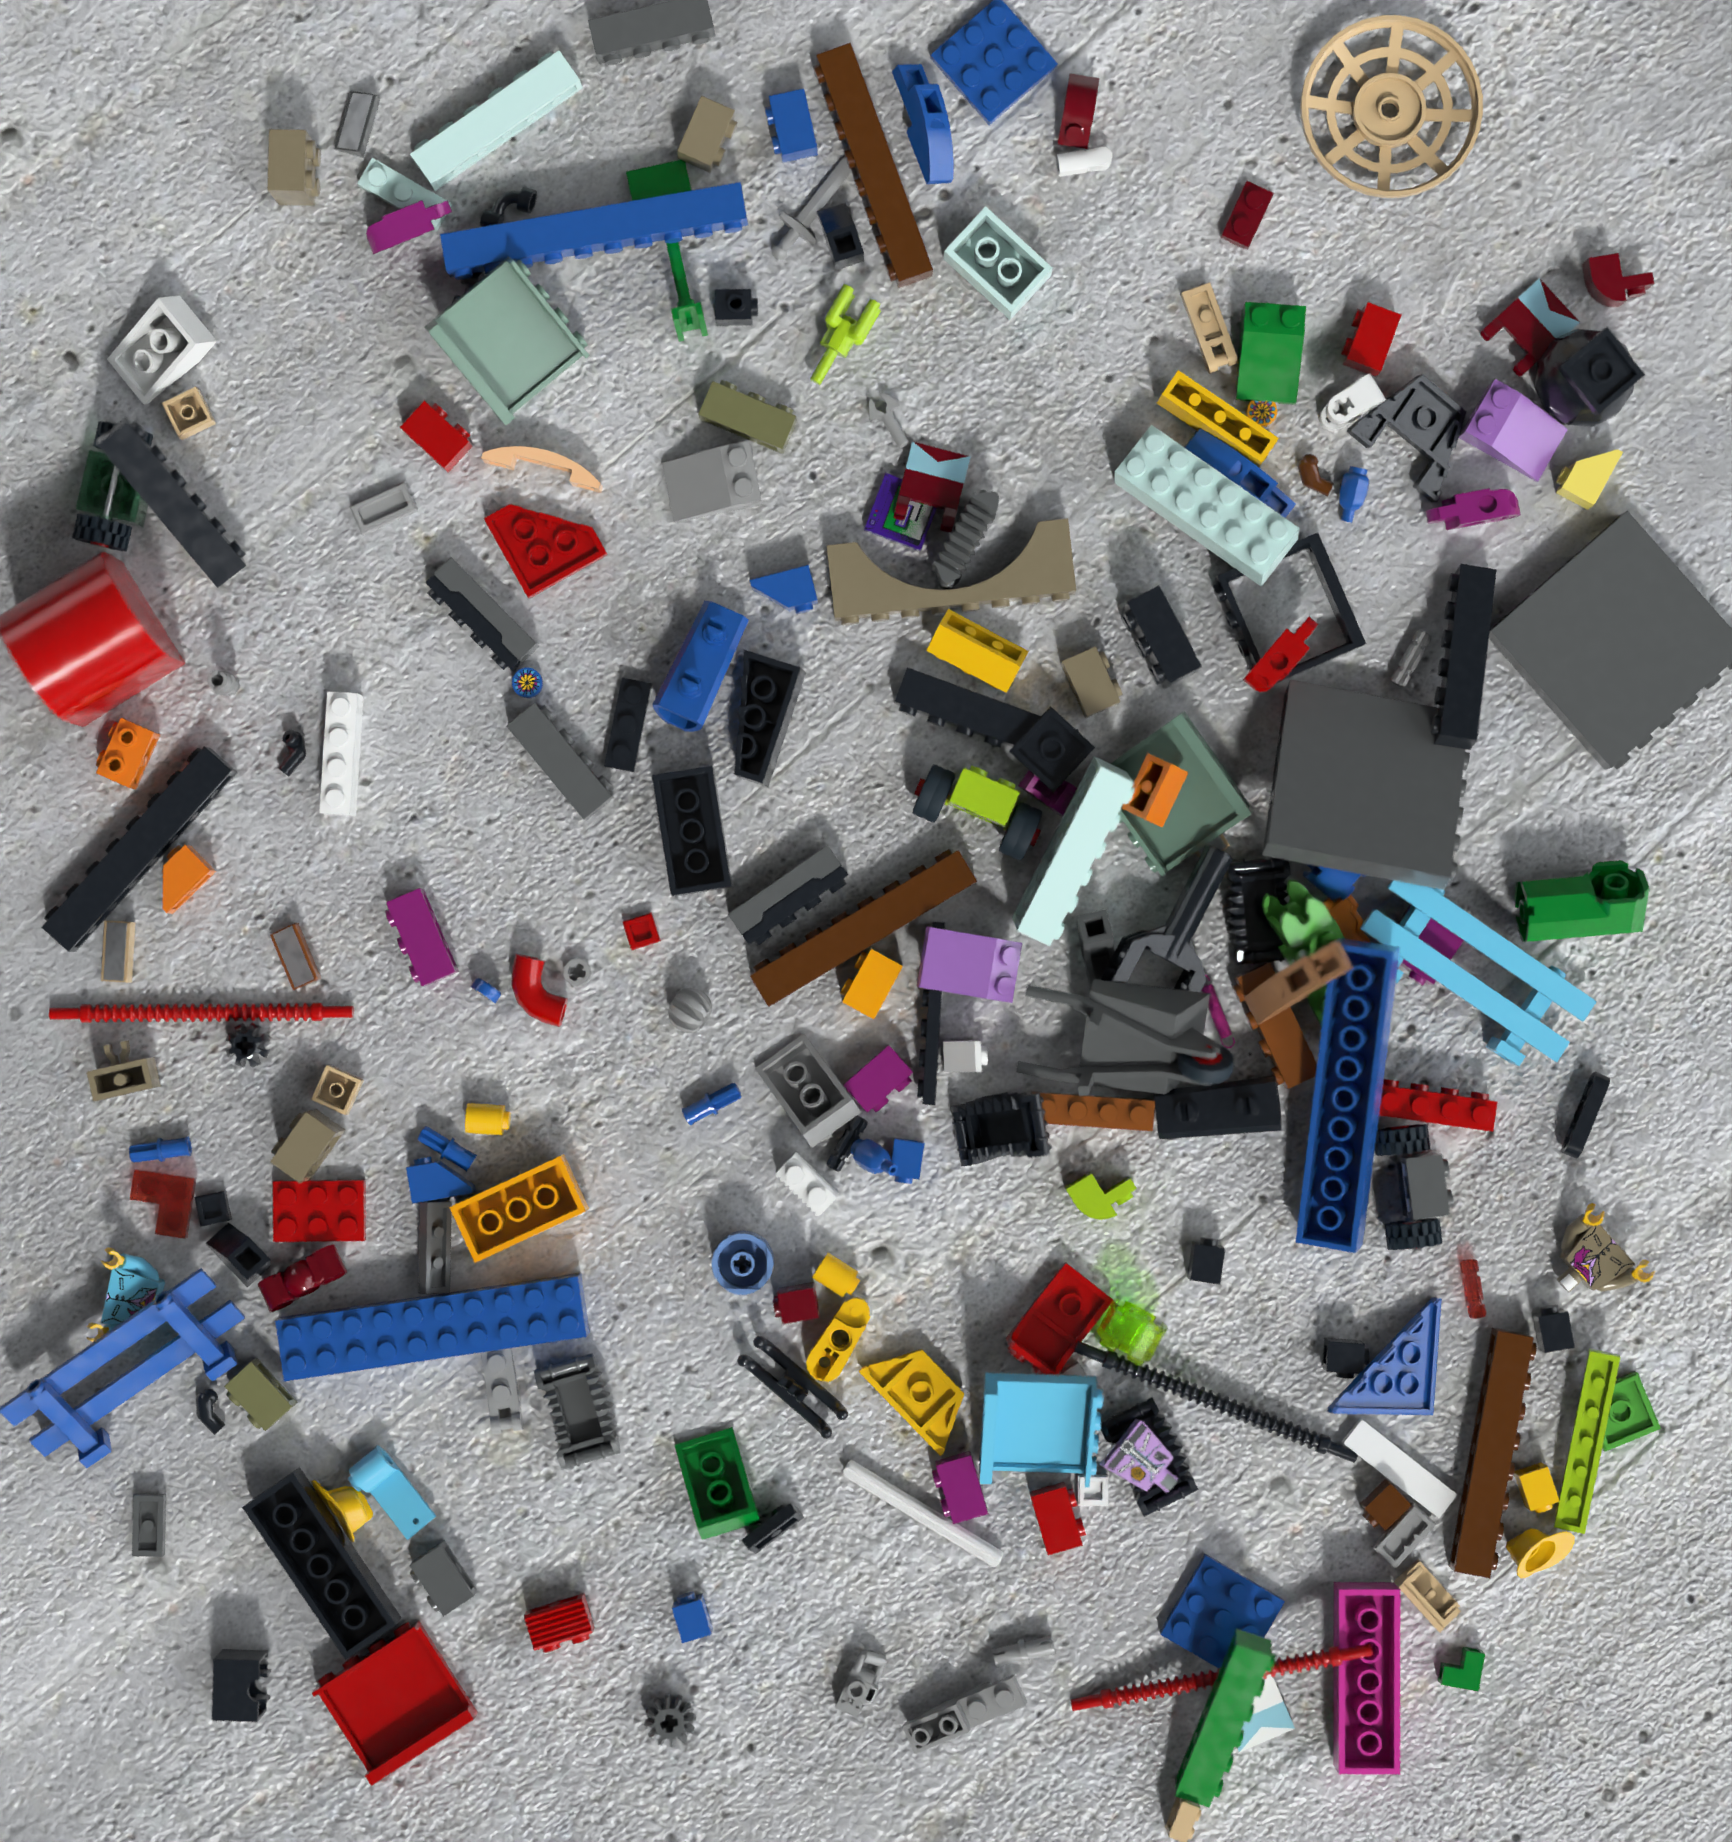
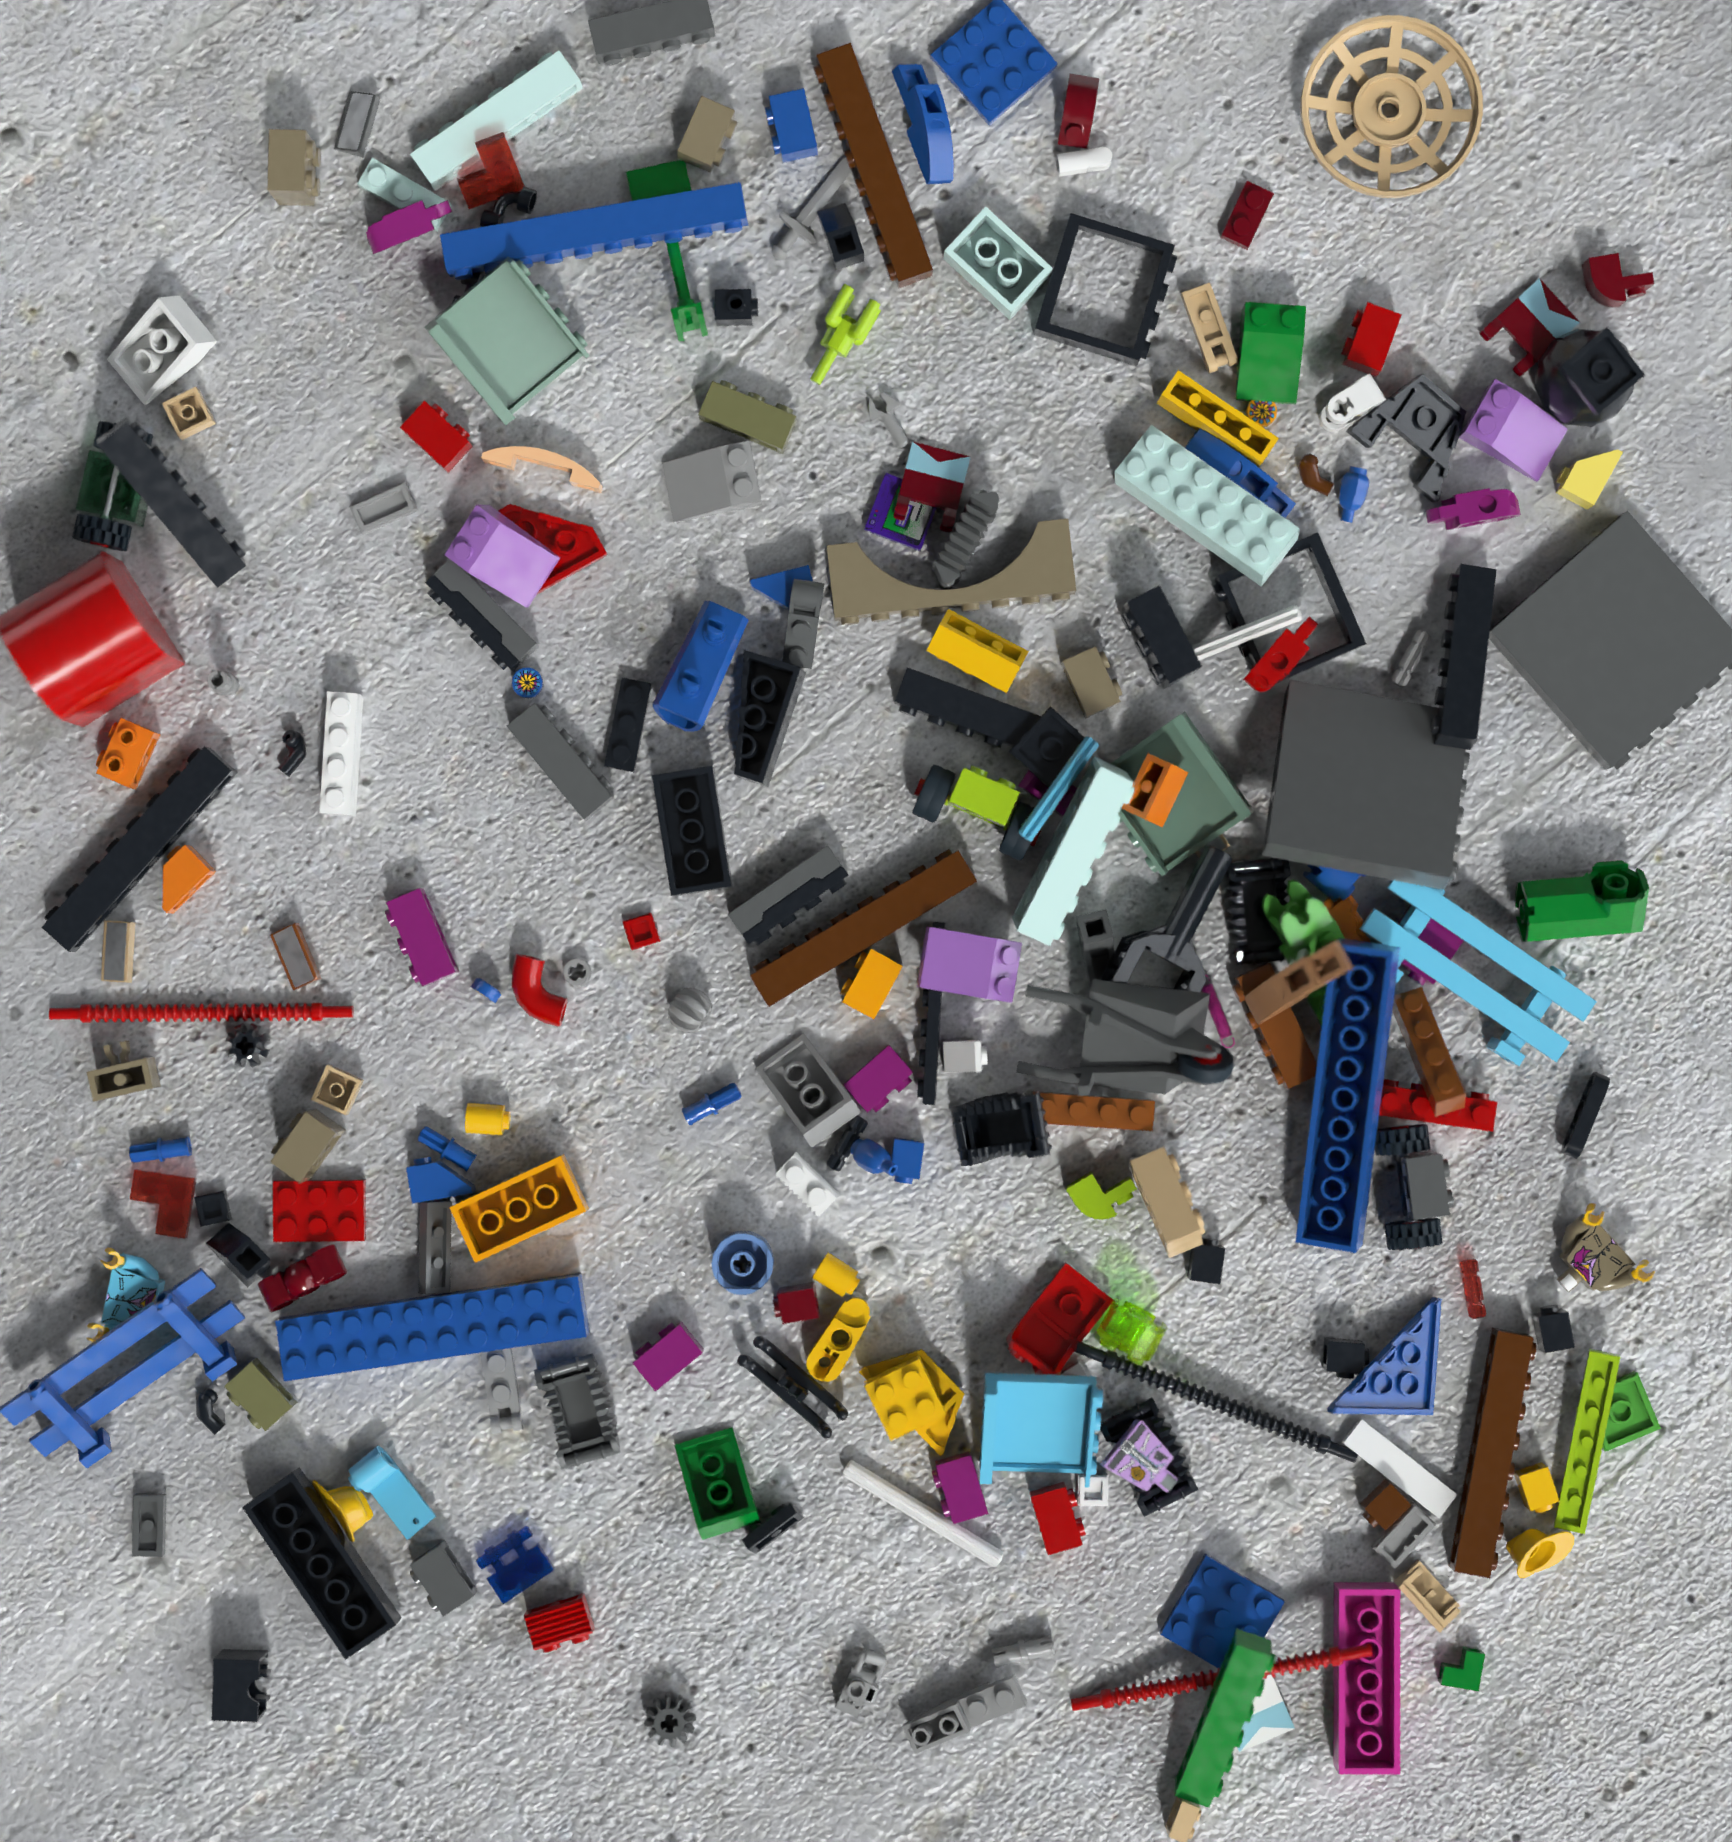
red panel [312,1621,478,1786] -> none
blue brick [672,1592,713,1643] -> none
black piece [1154,1076,1282,1140] -> none
none -> slope [445,505,560,608]
none -> clear red plate [457,132,525,210]
none -> clear blue plate [476,1526,555,1604]
none -> magenta brick [632,1321,704,1391]
none -> dark grey plate [782,579,824,669]
none -> yellow brick [864,1355,946,1441]
none -> medium azure axle [1019,736,1099,841]
none -> black window [1033,213,1178,366]
none -> tan brick [1130,1147,1205,1258]
none -> white axle [1192,605,1302,660]
none -> dark orange brick [1392,987,1466,1117]

